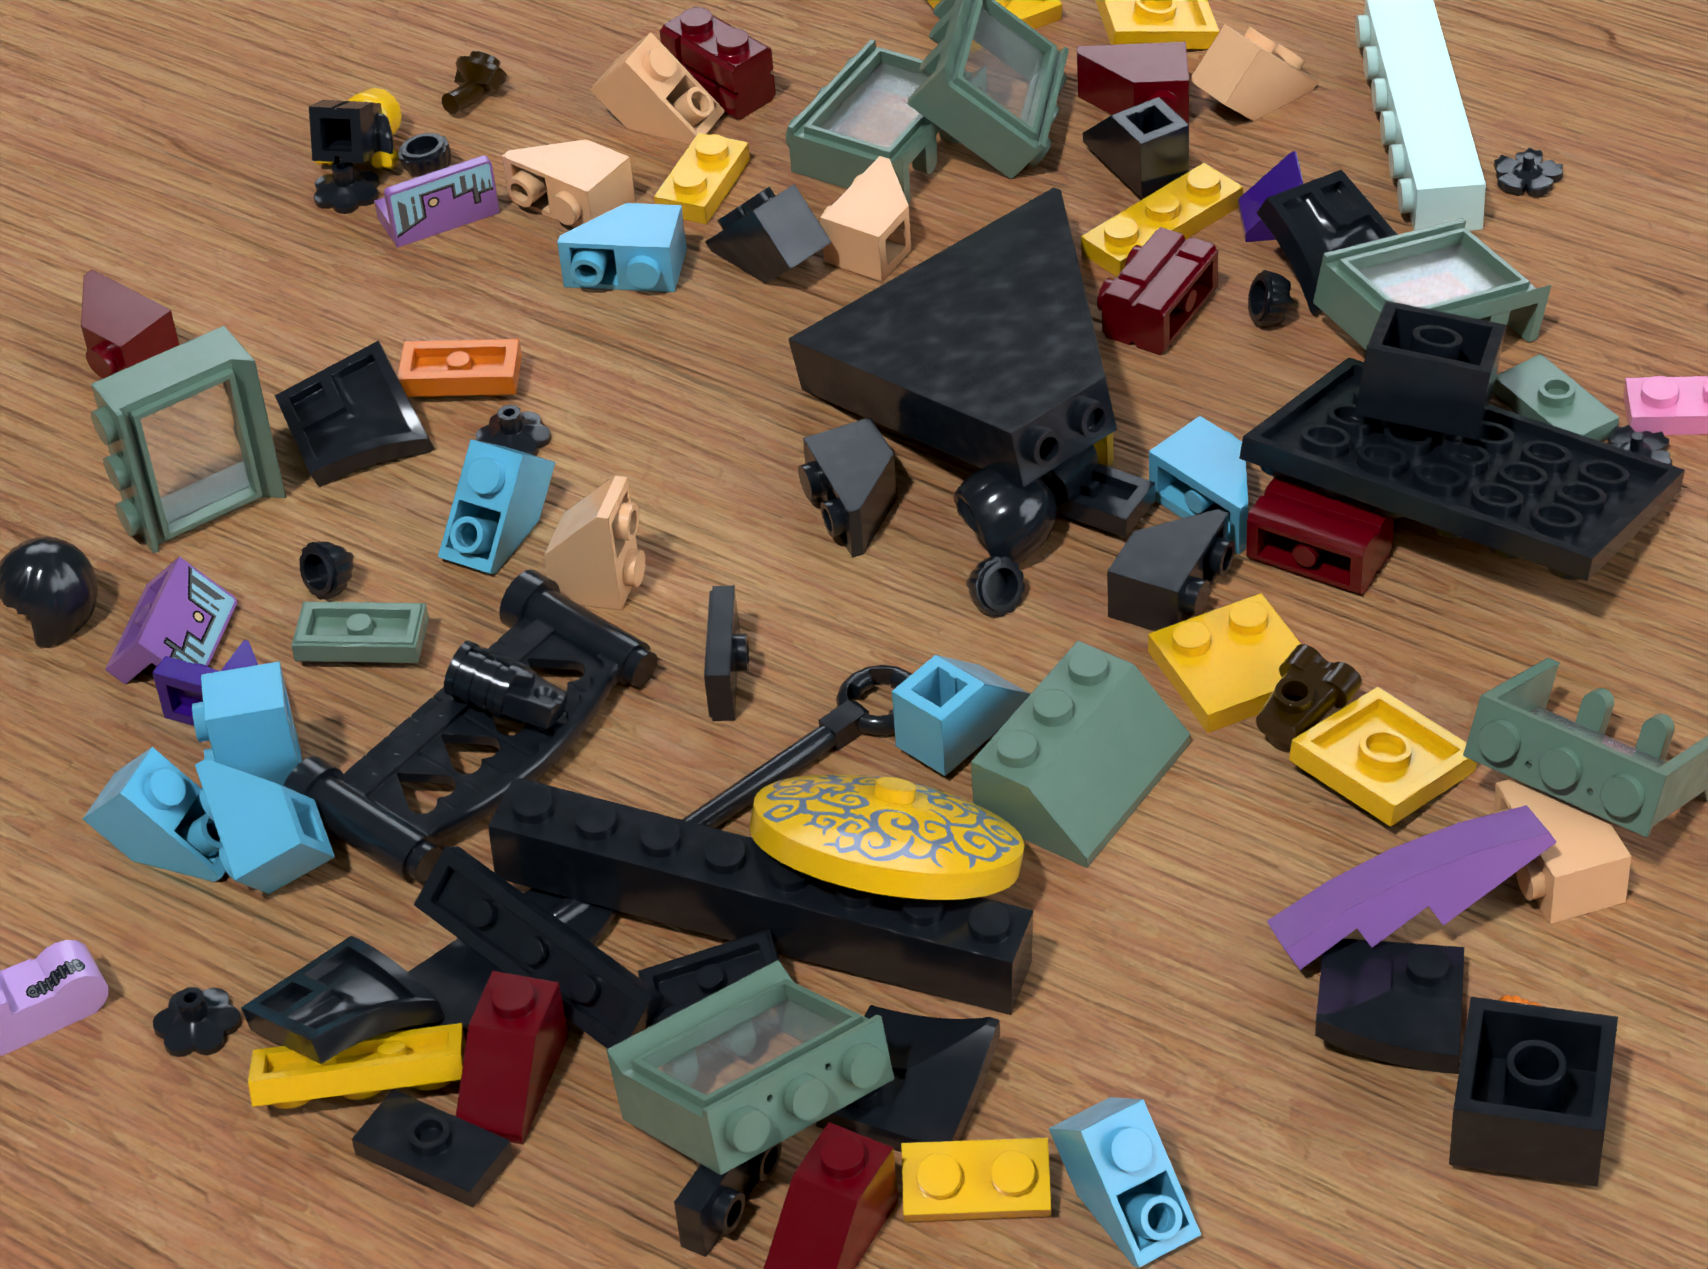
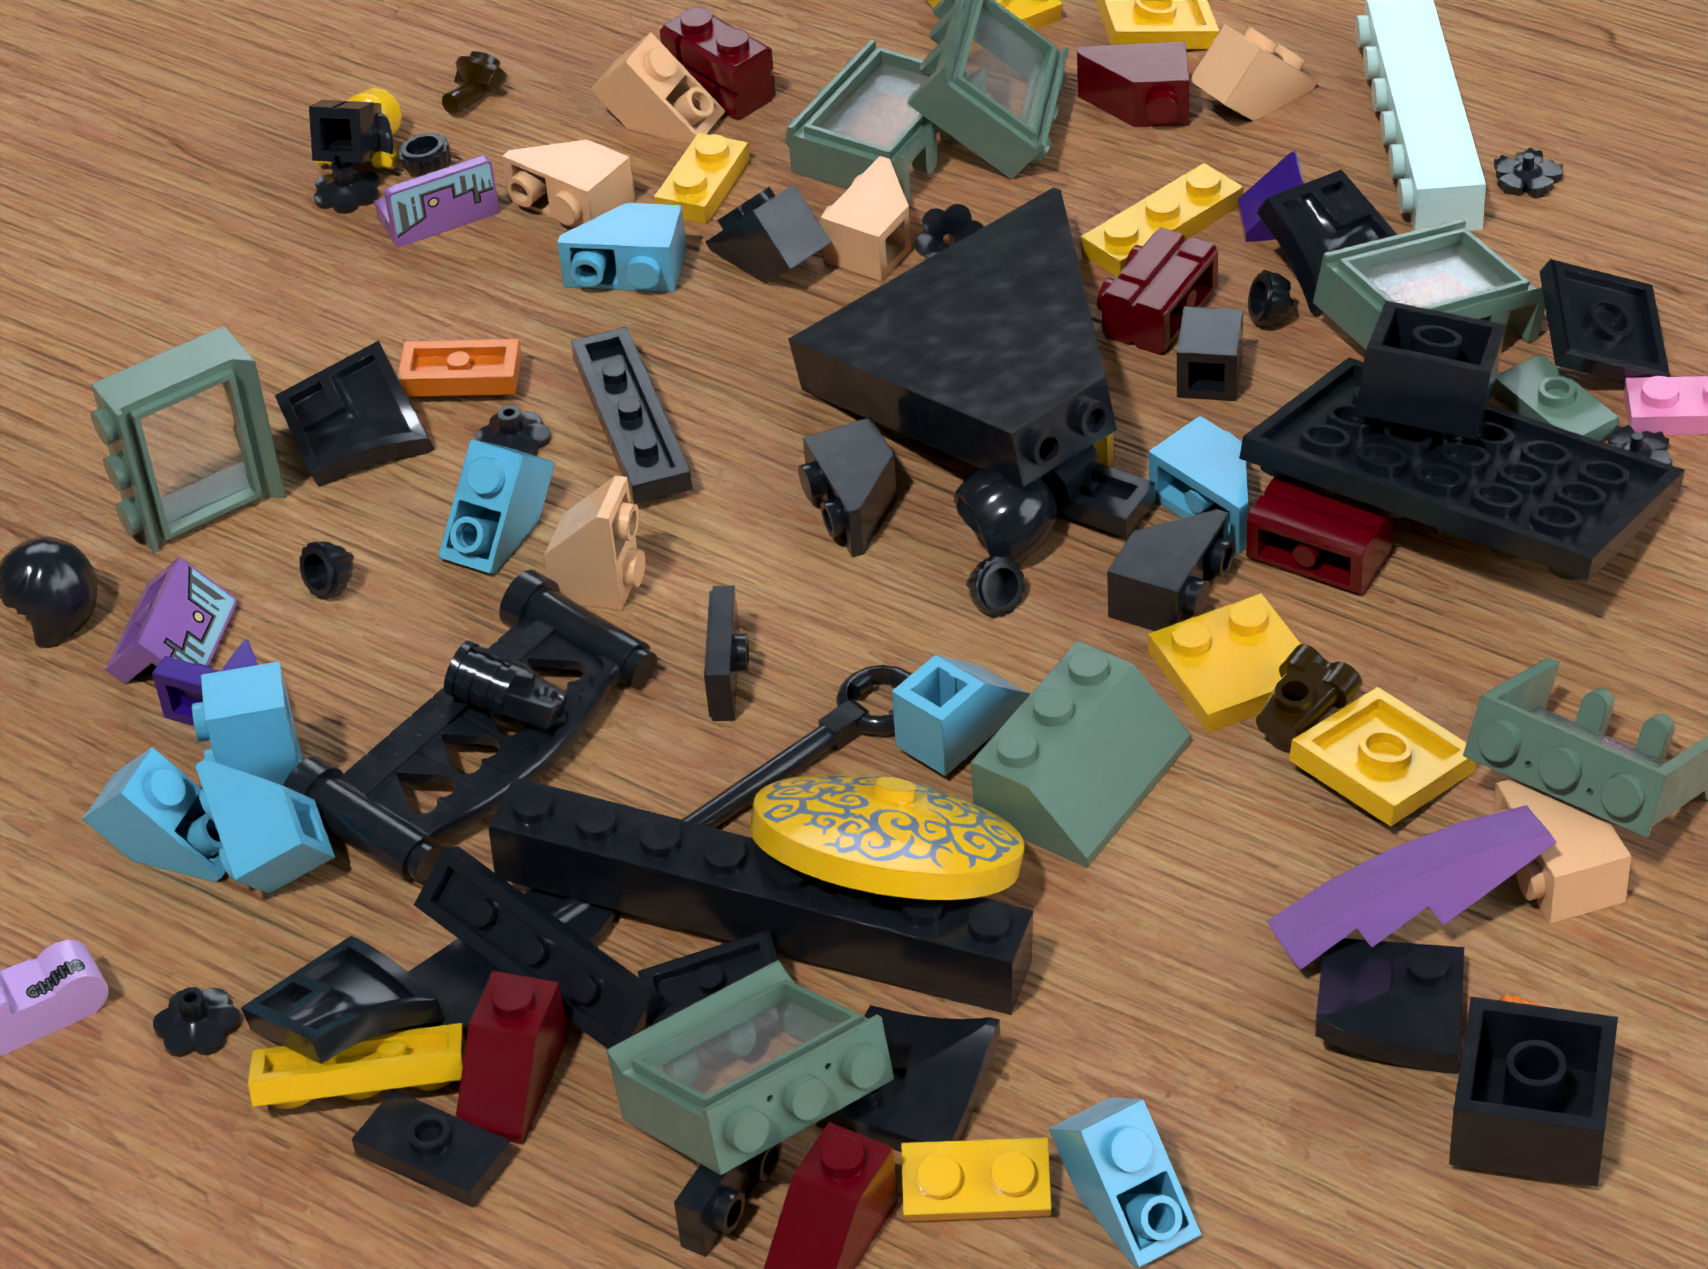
slope [81,269,179,379] -> none
sand green plate [291,602,429,663] -> none
black slope [1083,97,1189,198] -> none
none -> plate [571,327,692,504]
none -> black plant [915,204,984,258]
none -> black brick [1177,306,1243,401]
none -> black tile [1539,259,1670,382]

